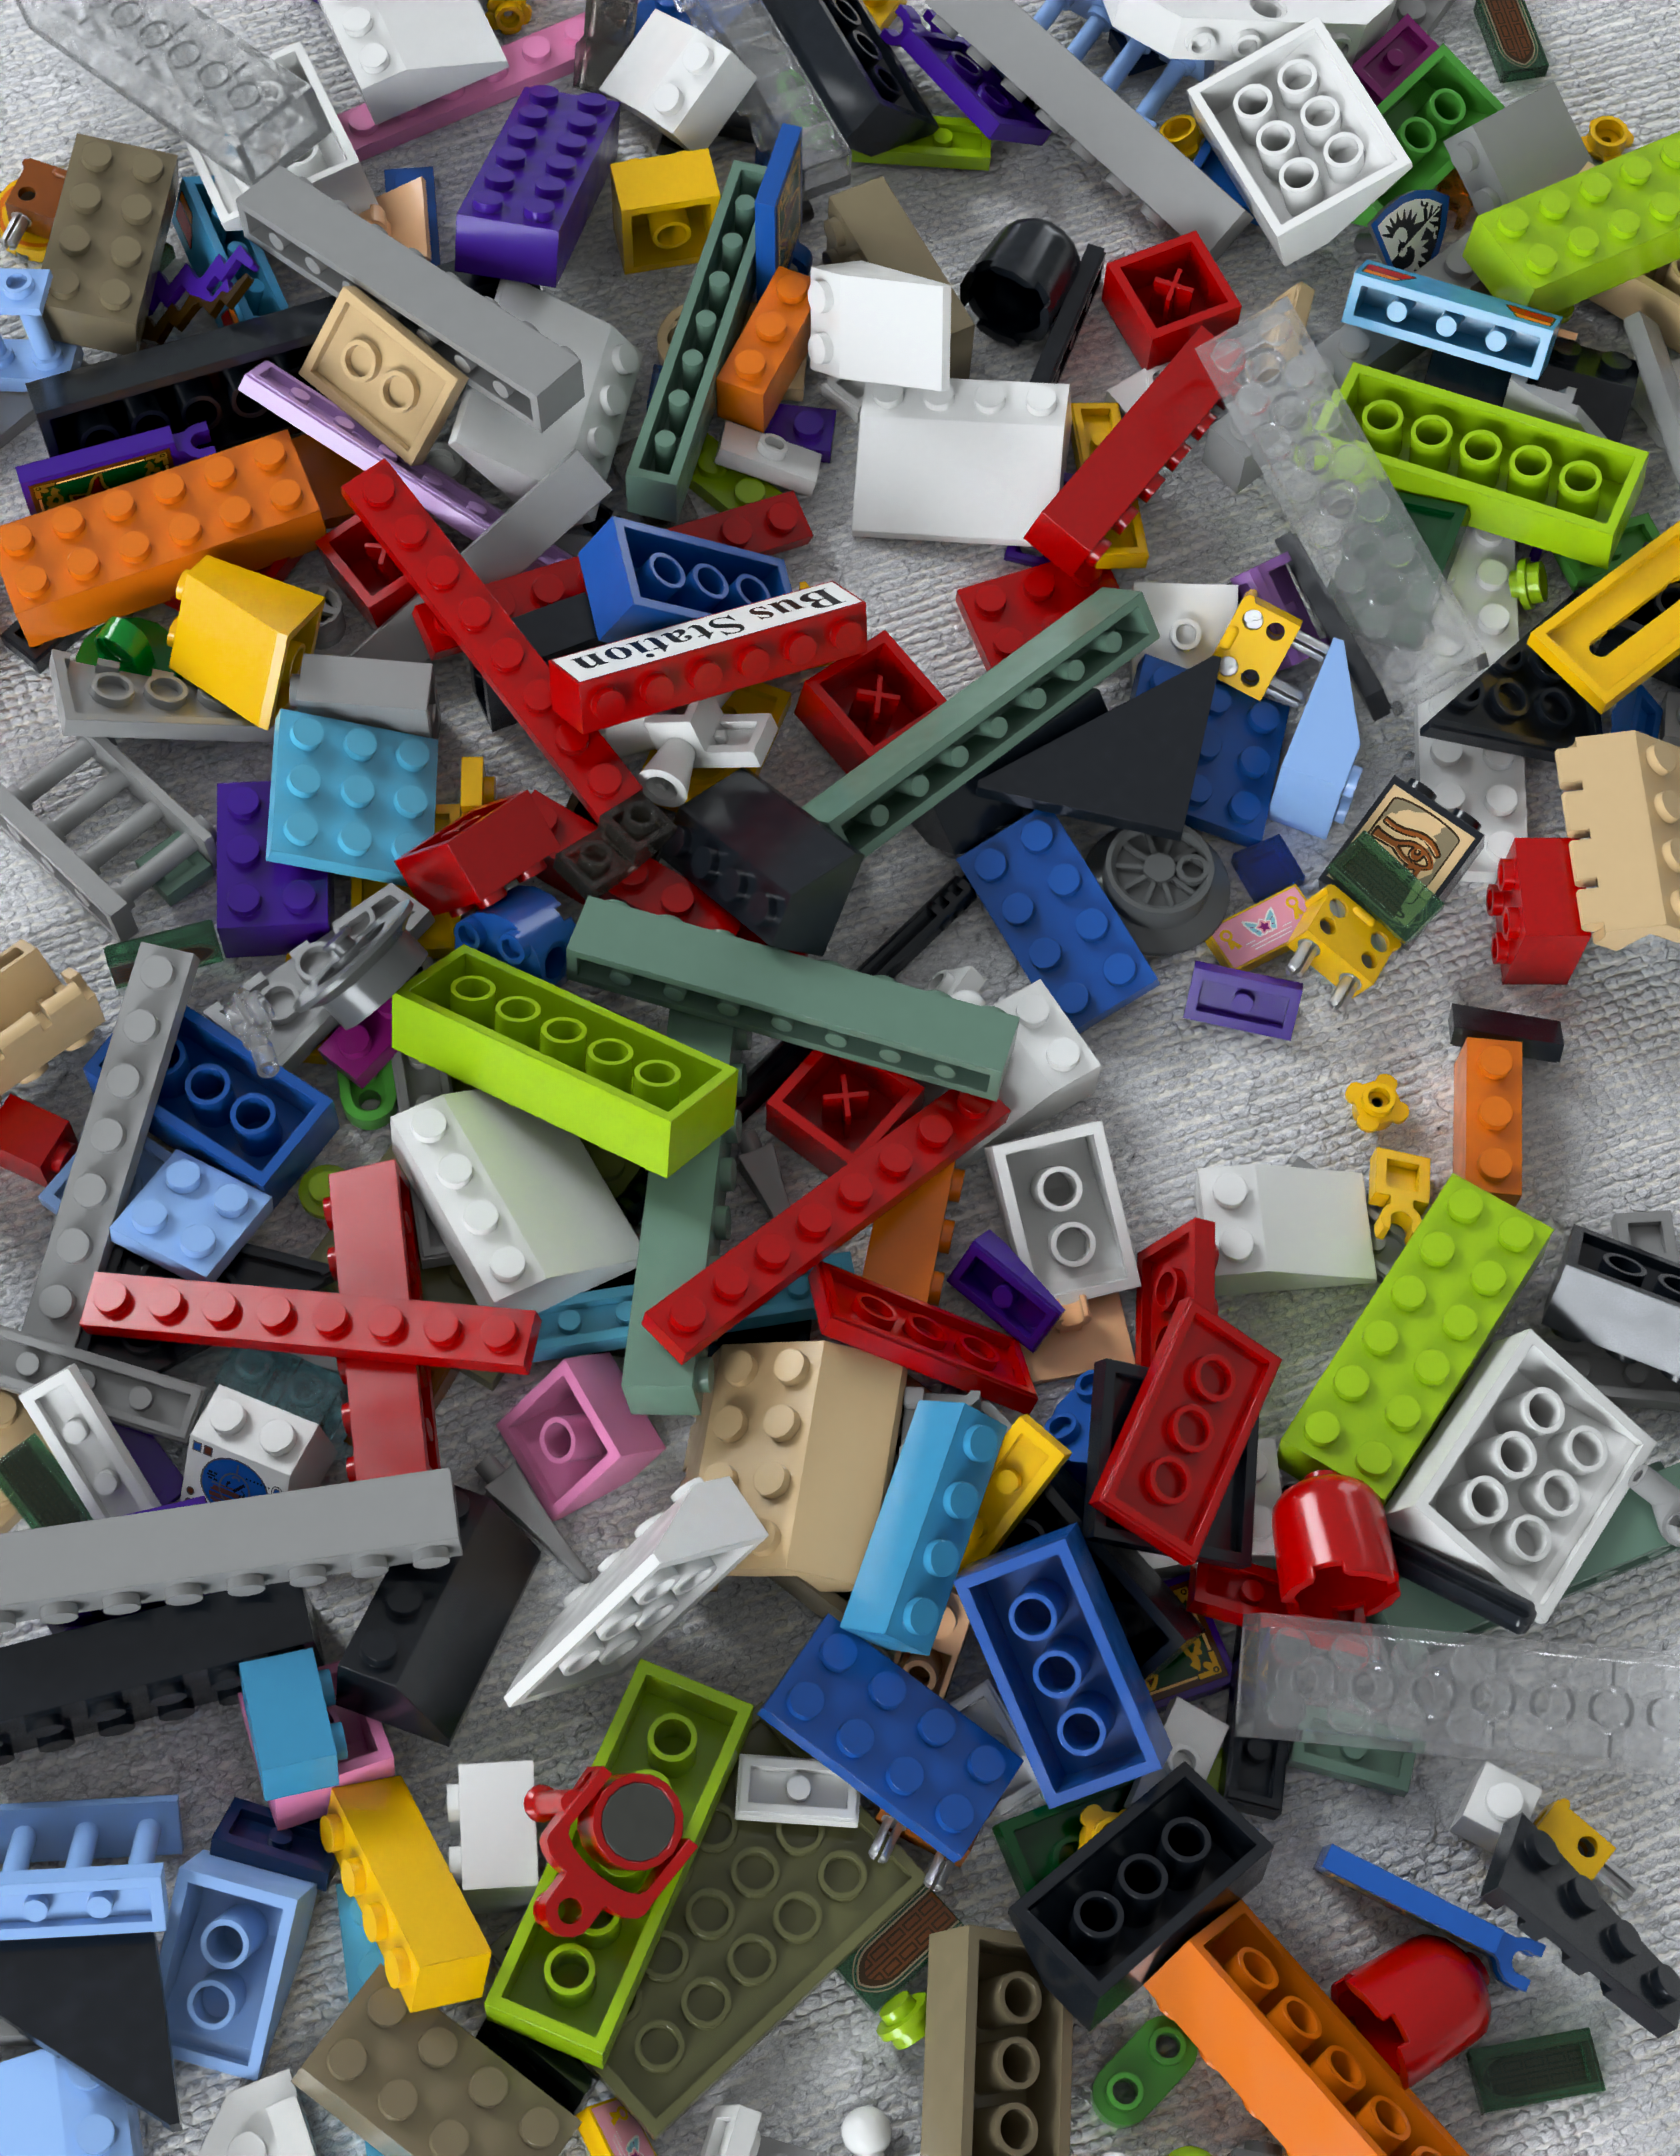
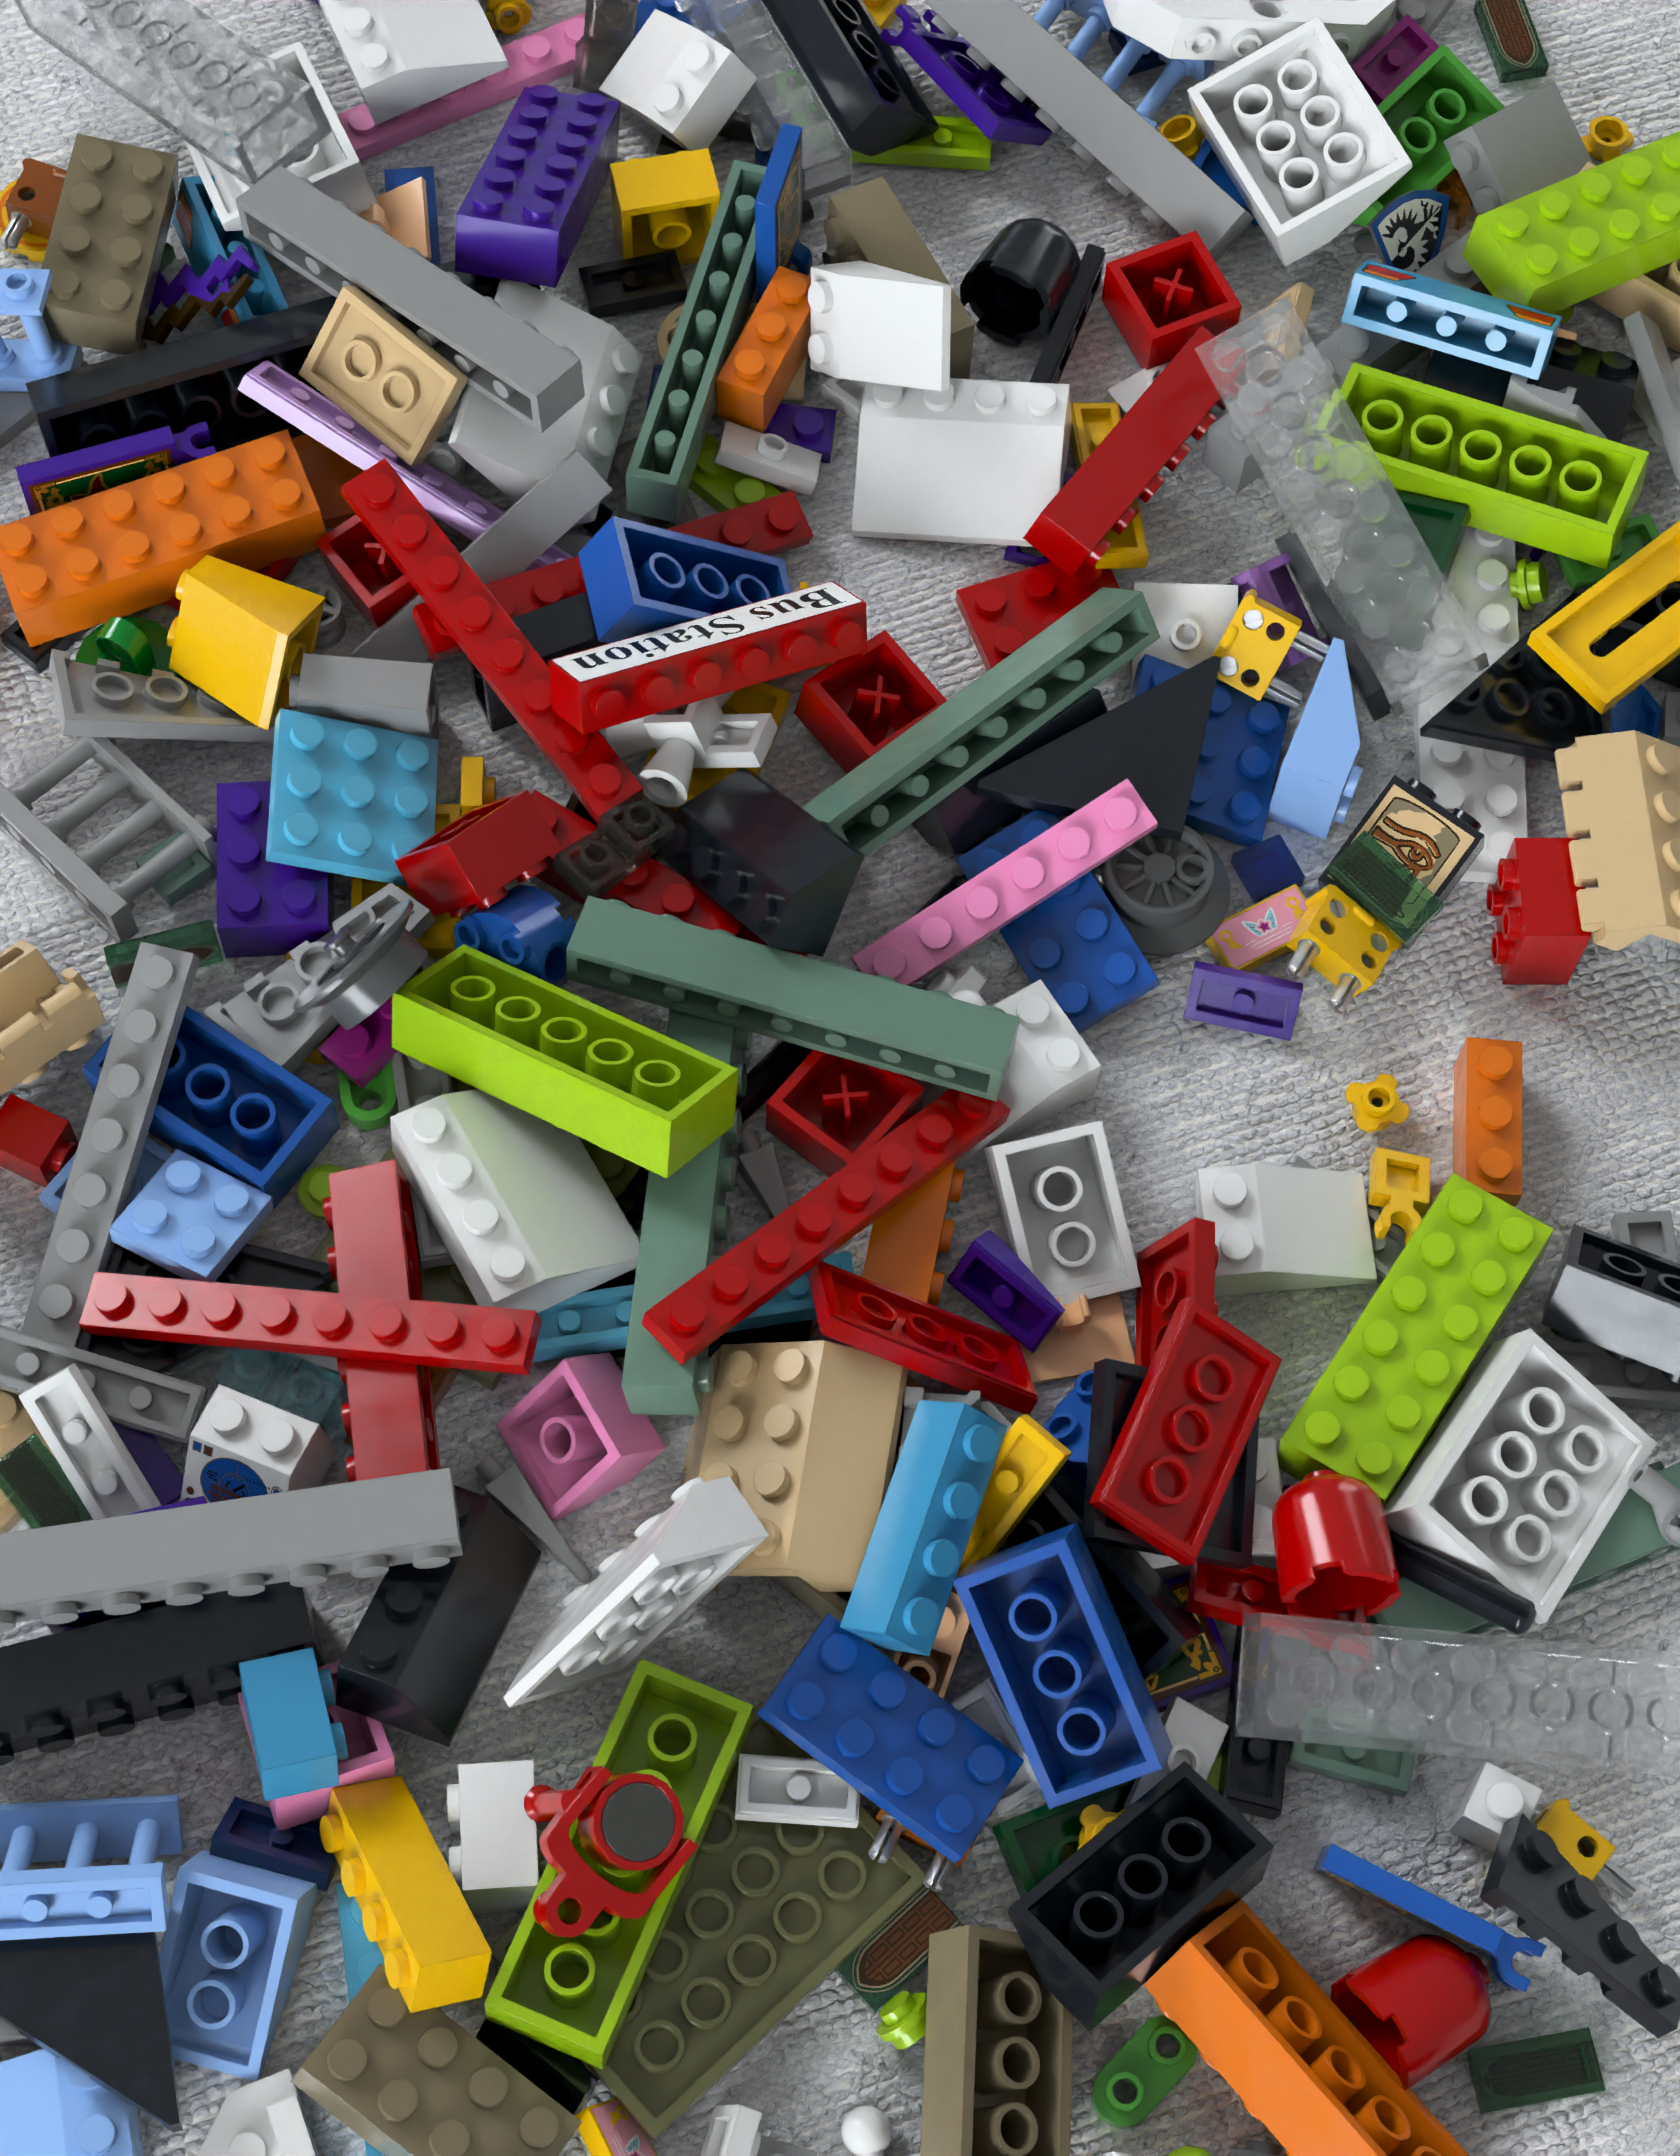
clear plate [223,987,280,1078] -> none
black tile [1448,1003,1564,1063] -> none
none -> black plate [578,249,687,319]
none -> bright pink plate [851,778,1158,986]

